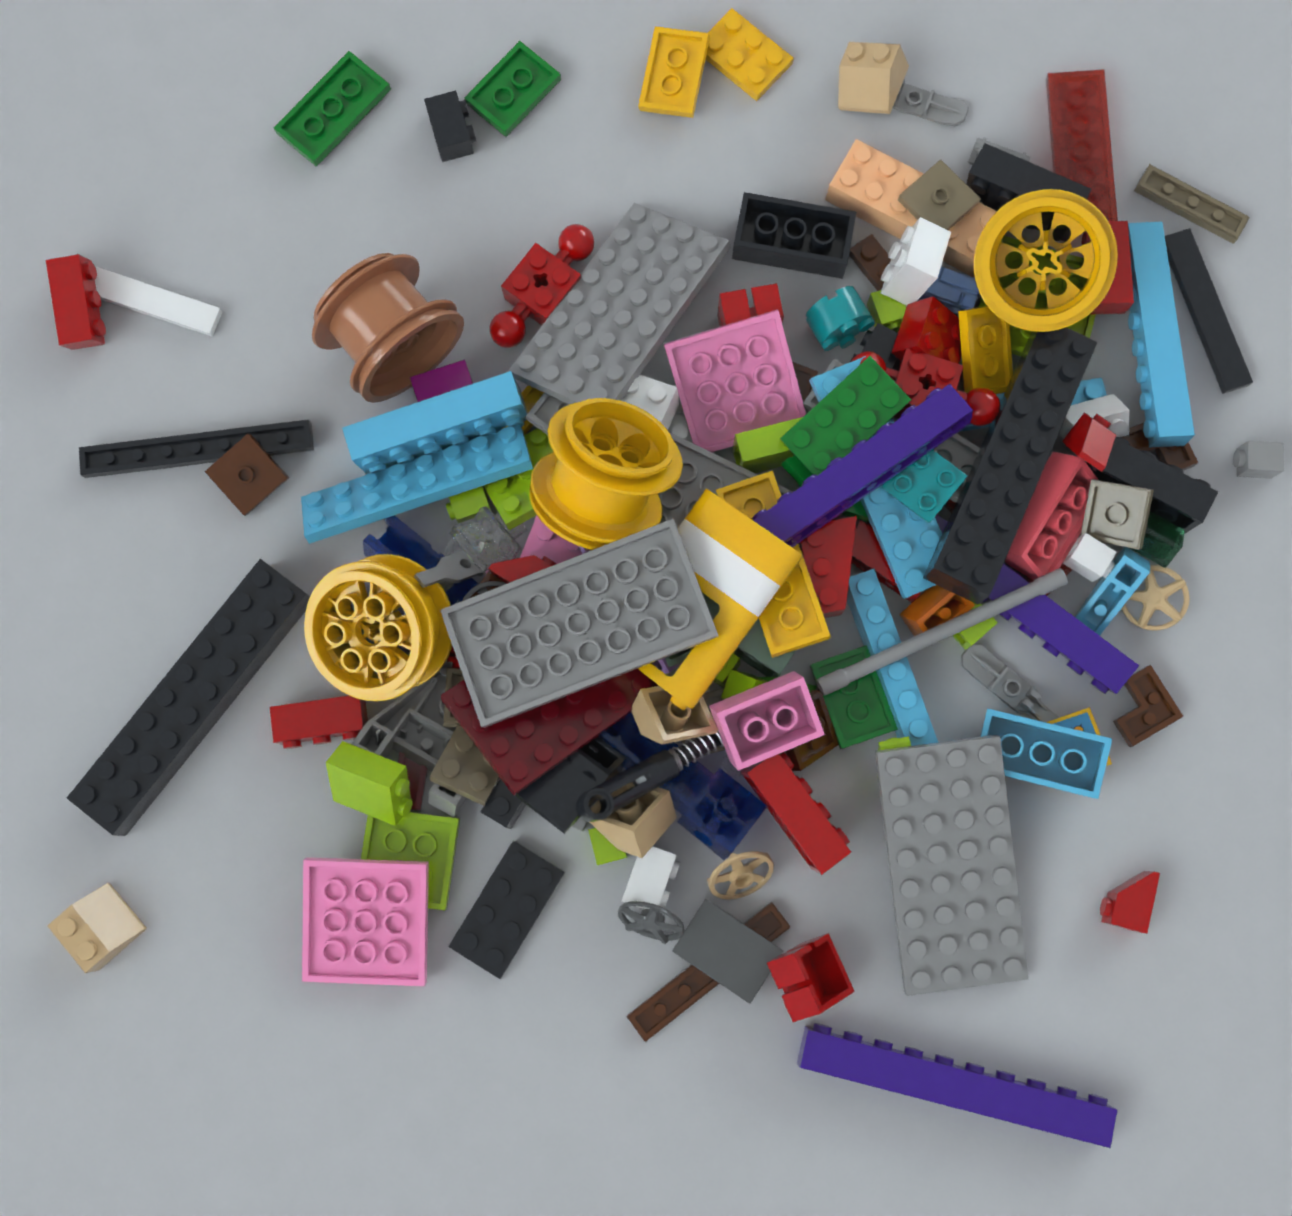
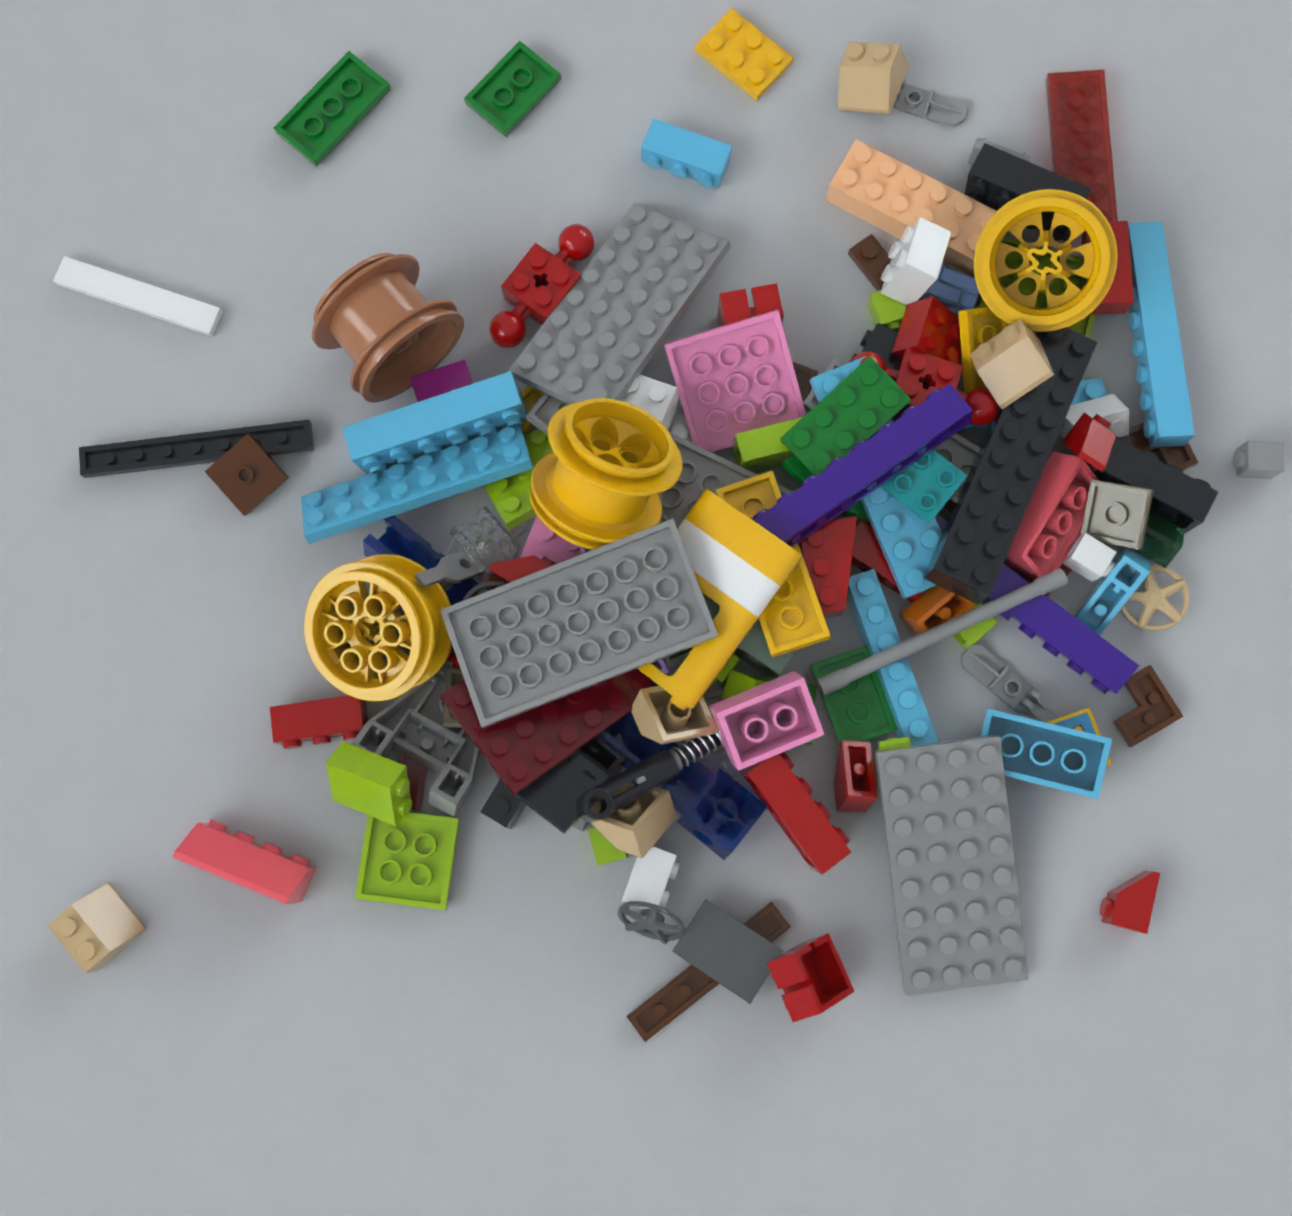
red brick [46,254,106,350] -> none
black brick [67,559,310,836] -> none
bright pink plate [302,857,429,986] -> none
black brick [424,90,477,162] -> none
dark tan plate [429,725,500,806] -> none
lime brick [445,486,493,527] -> none
black plate [448,841,565,979] -> none
yellow plate [638,26,710,118] -> none
tan wheel [707,851,774,900] -> none
black brick [732,192,857,279] -> none
reddish brown plate [786,690,839,771] -> none
dark purple brick [797,1023,1118,1148] -> none
teal brick [806,286,875,352] -> none
dark tan plate [898,159,981,230] -> none
dark tan tile [1134,164,1250,244] -> none
black tile [1165,228,1253,394] -> none
none -> coral slope [172,819,316,904]
none -> medium azure brick [641,119,732,188]
none -> red slope [833,740,878,812]
none -> tan slope [970,318,1054,410]

